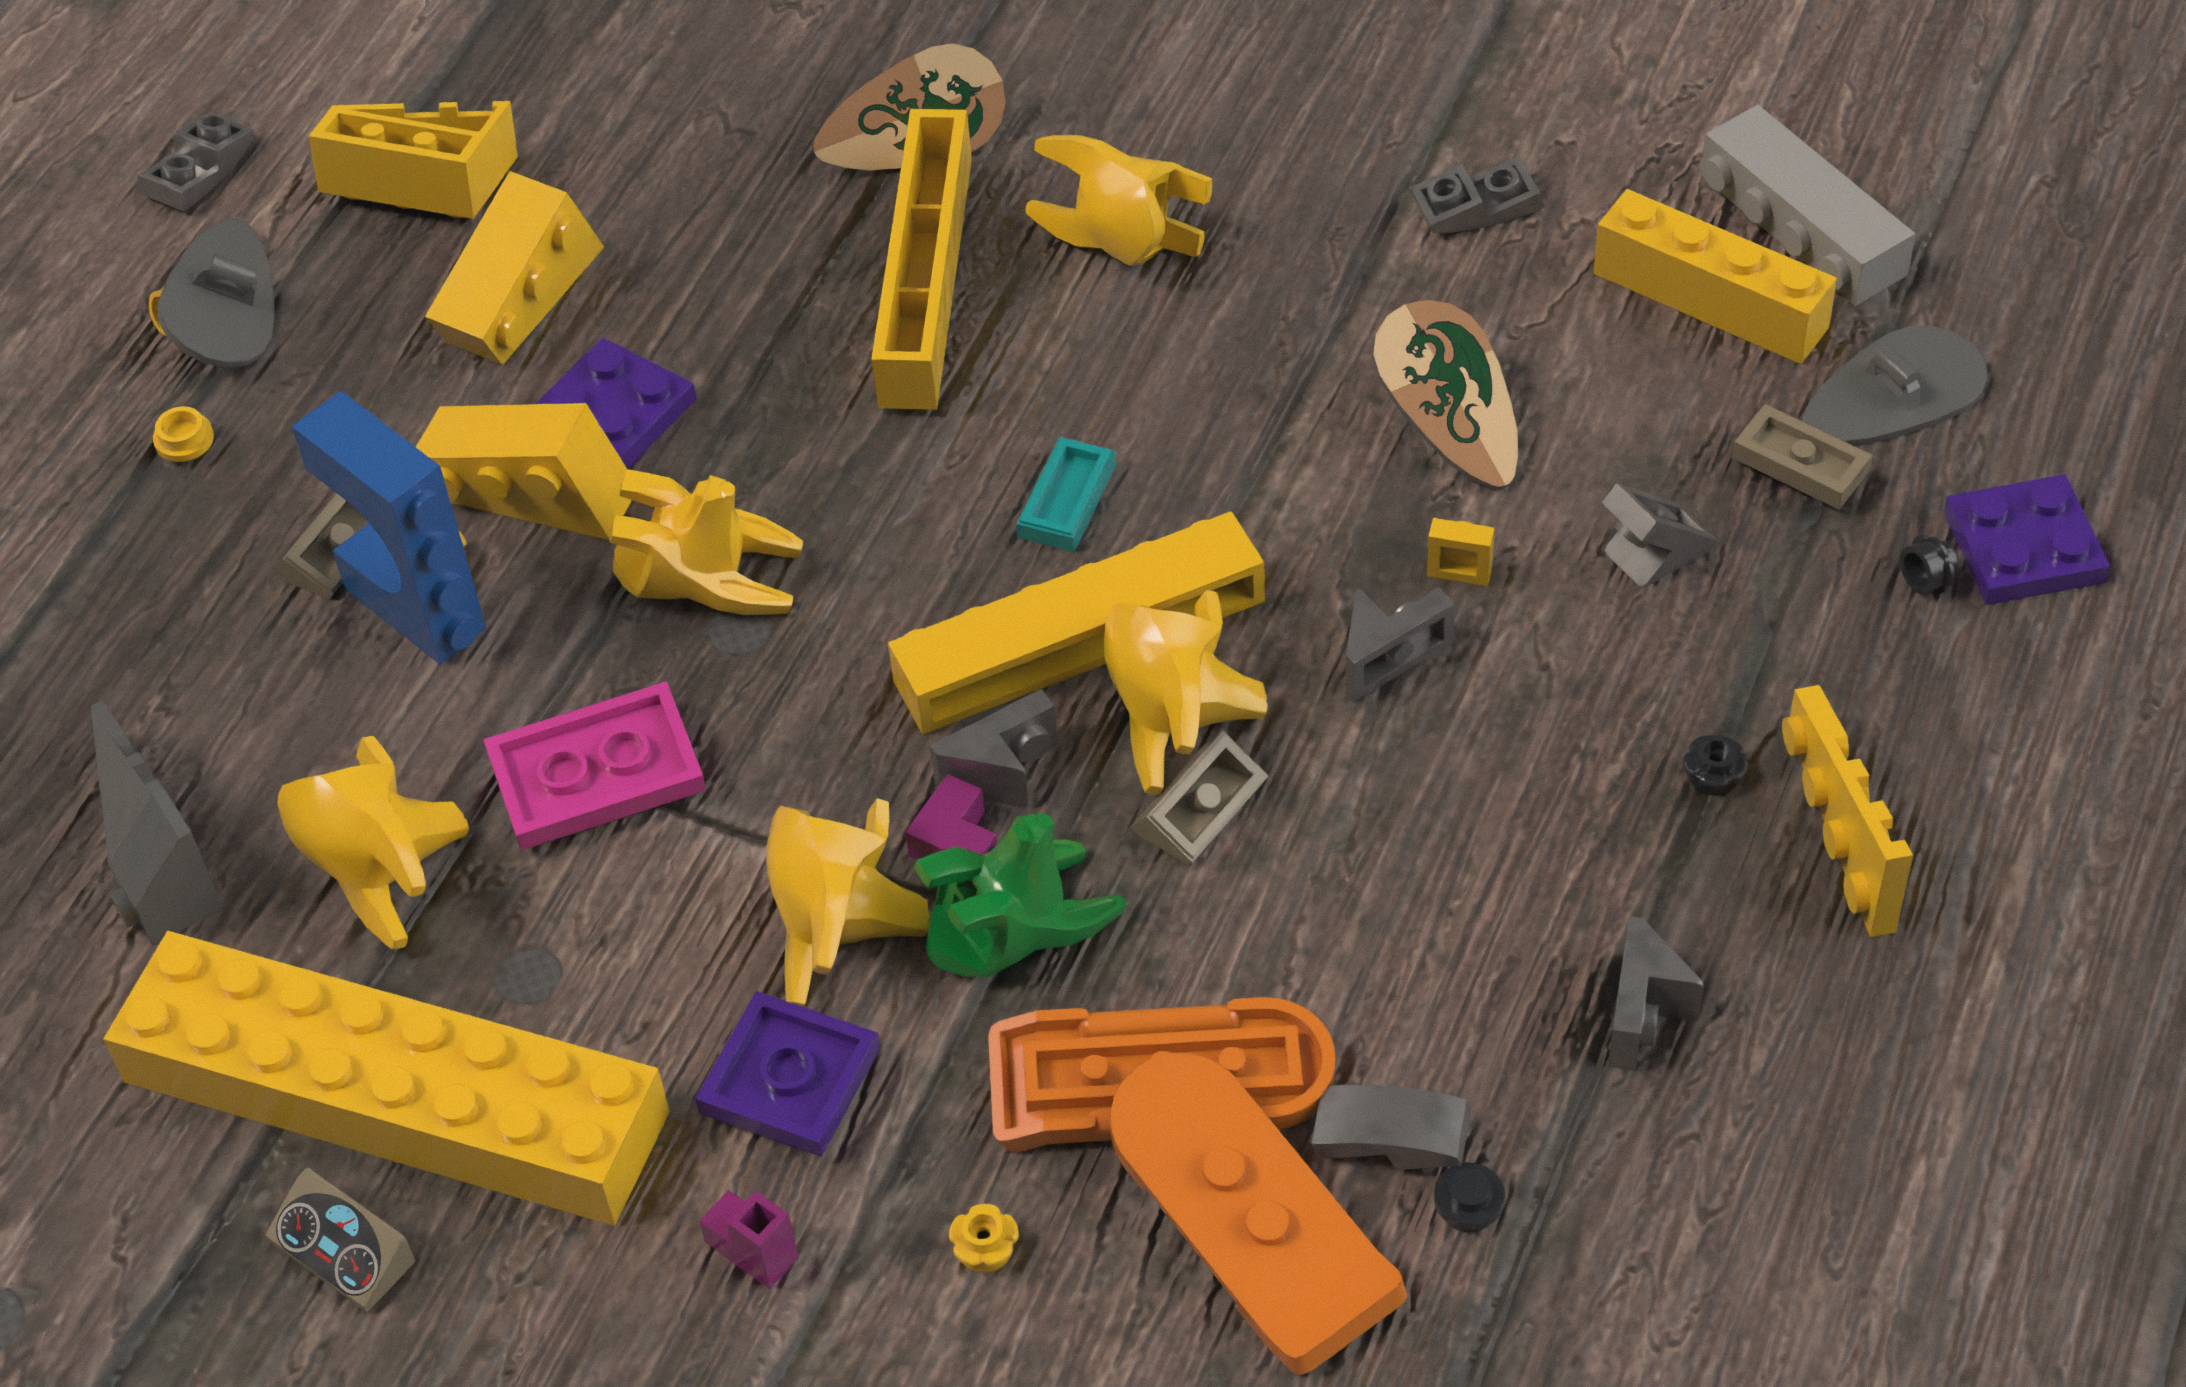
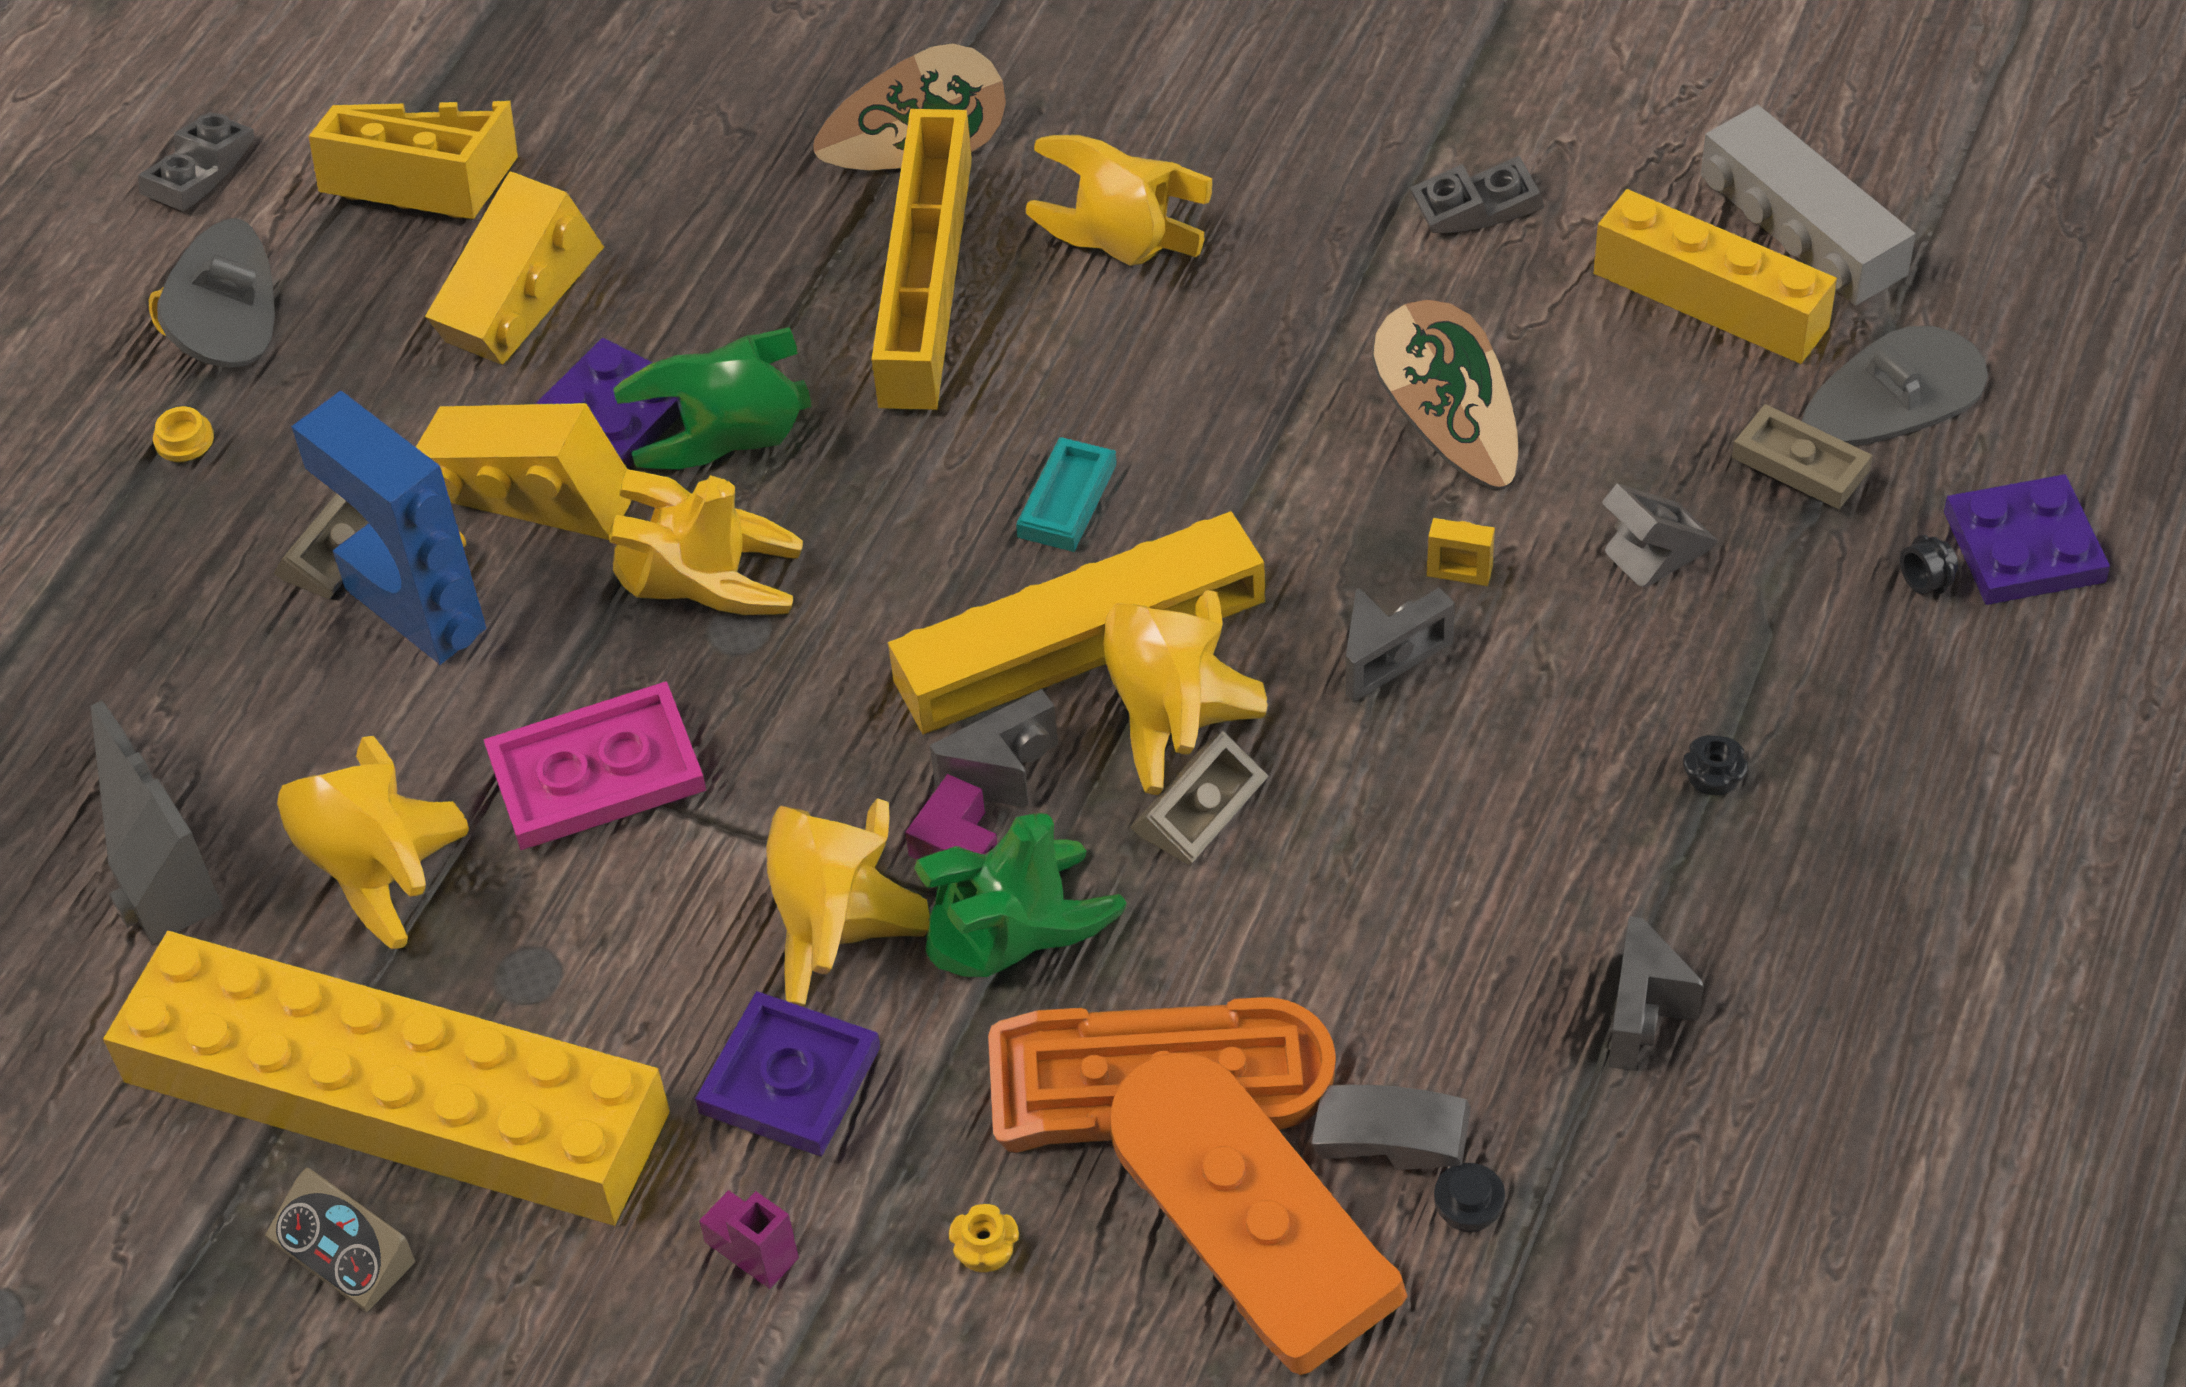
yellow wing [1782,685,1913,937] -> none
none -> green piece [614,327,812,469]

